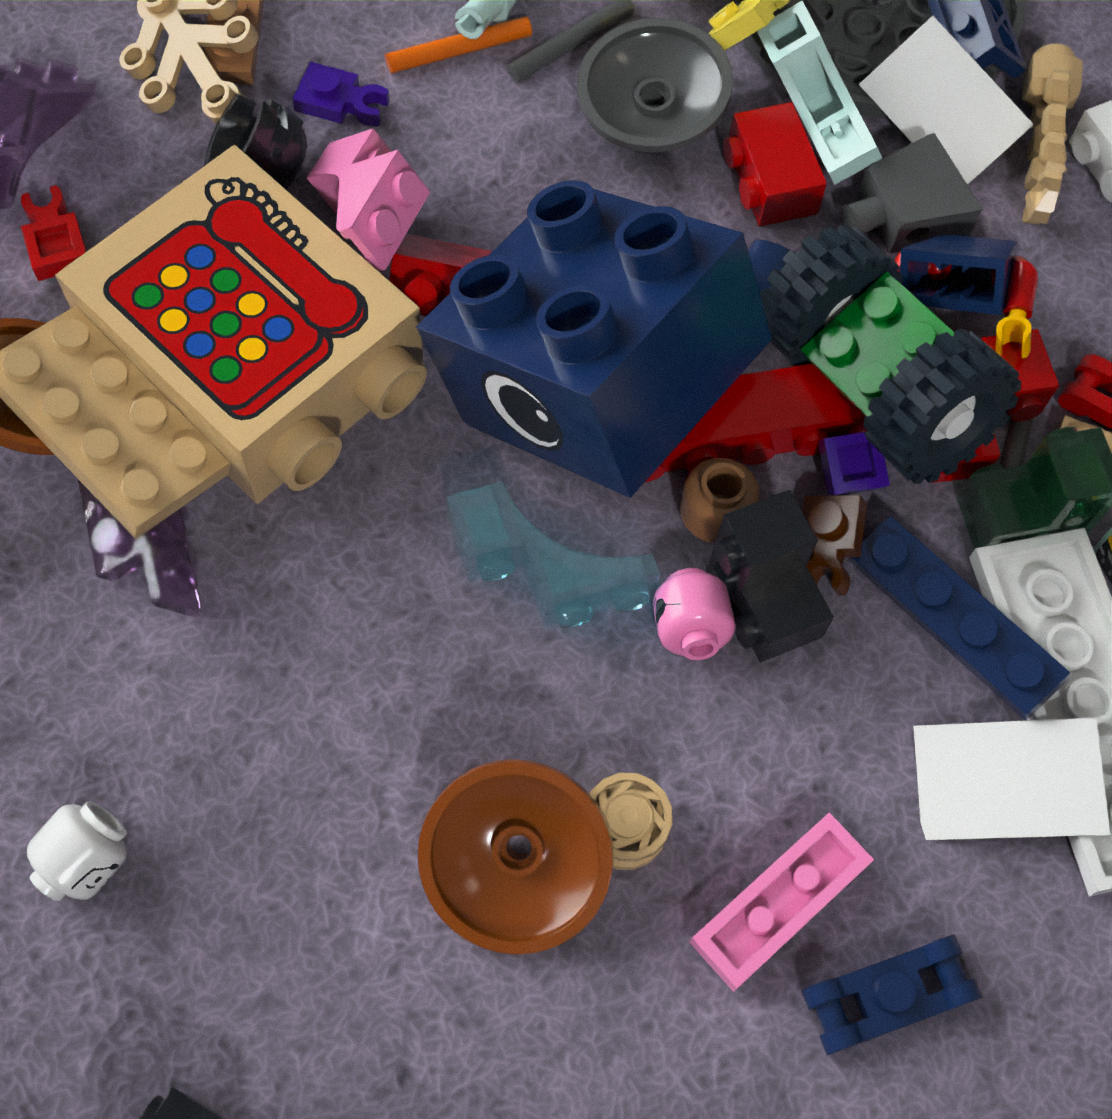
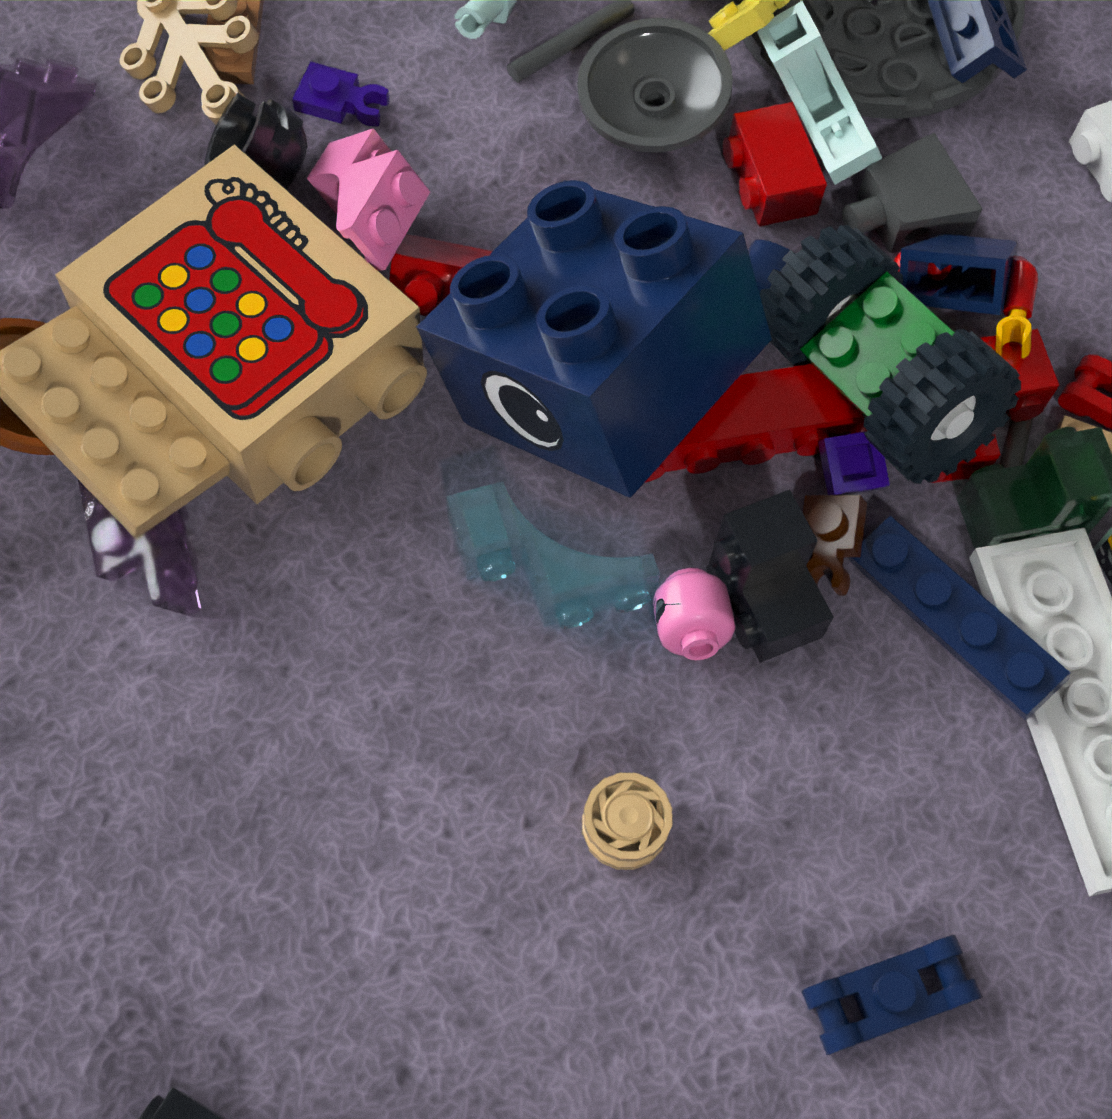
red plate [21,185,87,281] -> none
white head [27,801,127,901] -> none
orange bar [385,16,532,74] -> none
dark orange dish [418,759,613,954] -> none
medium nougat head [680,457,759,543] -> none
bright pink plate [689,812,874,992] -> none
white sticker [859,16,1034,185] -> none
white sticker [913,718,1111,840] -> none
tan sword [1022,44,1083,225] -> none

